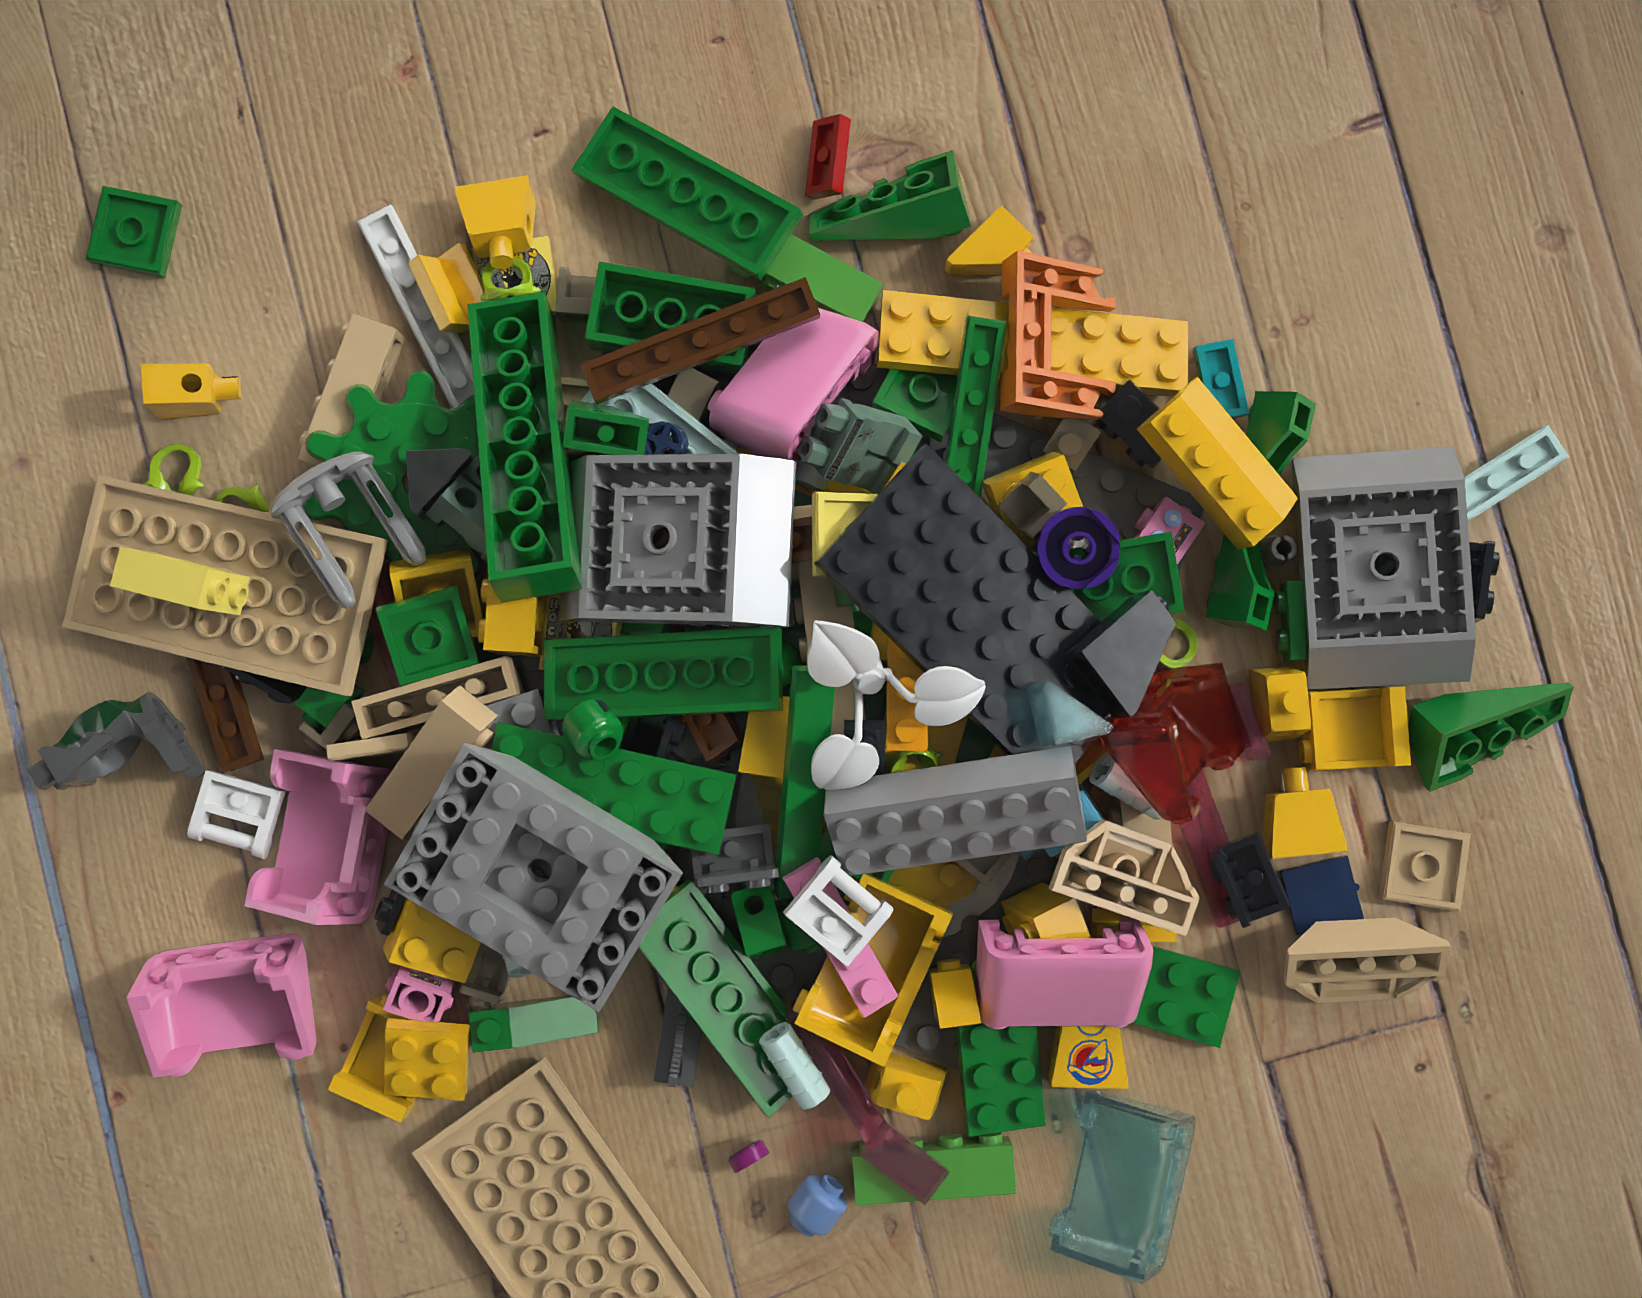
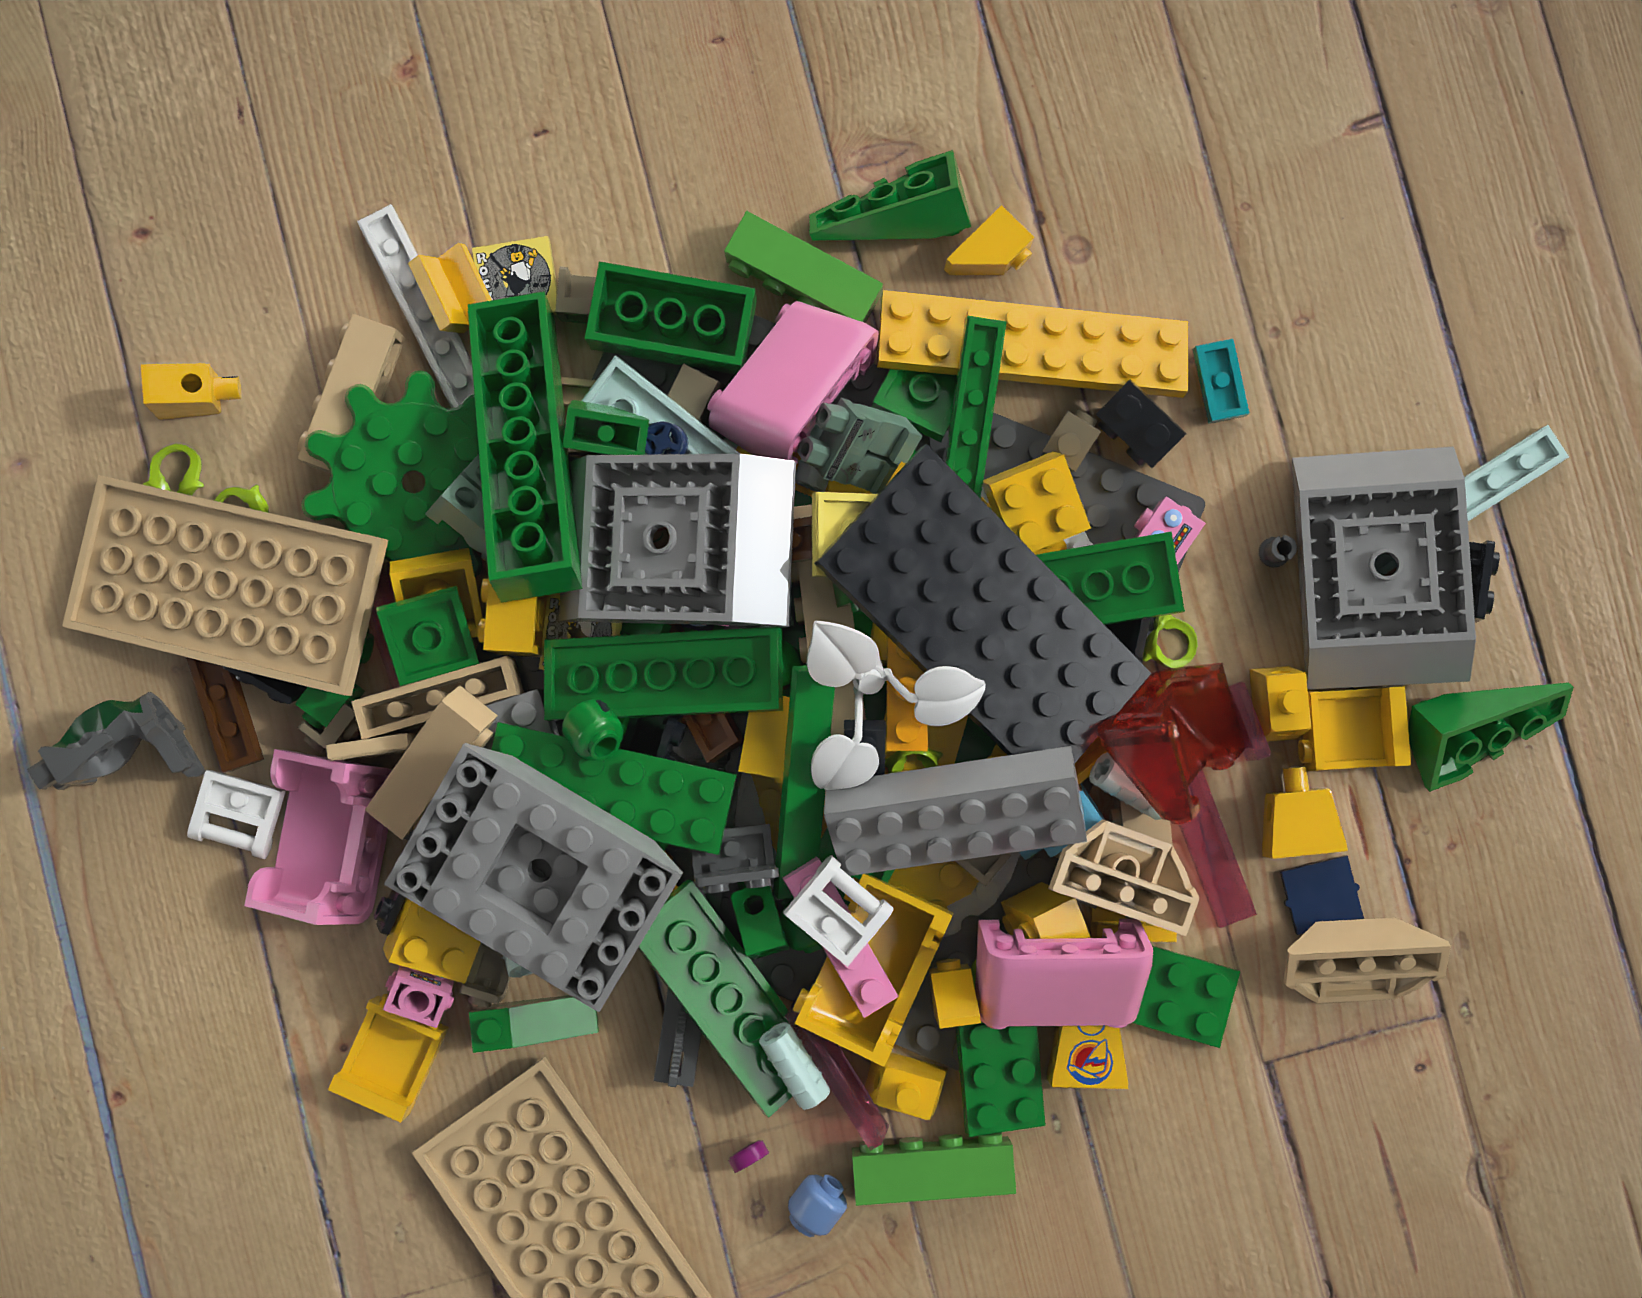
green tile [86,186,182,278] -> none
light yellow window [110,546,250,615] -> none
bright pink windscreen [126,933,317,1078] -> none
light grey piece [271,452,426,609] -> none
yellow plate [384,1018,470,1101] -> none
pearl dark grey slope [406,448,473,518] -> none
yellow torso [455,175,536,269] -> none
lime piece [480,256,541,301] -> none
green plate [571,106,803,280] -> none
reddish brown plate [580,277,820,405] -> none
red plate [805,114,851,200] -> none
clear pink tile [860,1120,950,1205] -> none
dark tan panel [998,472,1067,538] -> none
orange wedge [1000,250,1116,420] -> none
clear light blue slope [1027,680,1113,746] -> none
dark purple brick [1033,507,1120,589] -> none
clear light blue windscreen [1049,1090,1196,1284] -> none
slope [1065,590,1176,718] -> none
yellow slope [1137,377,1298,550] -> none
green arch [1206,391,1316,631] -> none
black bracket [1208,831,1291,928] -> none
green plate [1274,581,1307,662] -> none
tan tile [1378,821,1471,912] -> none

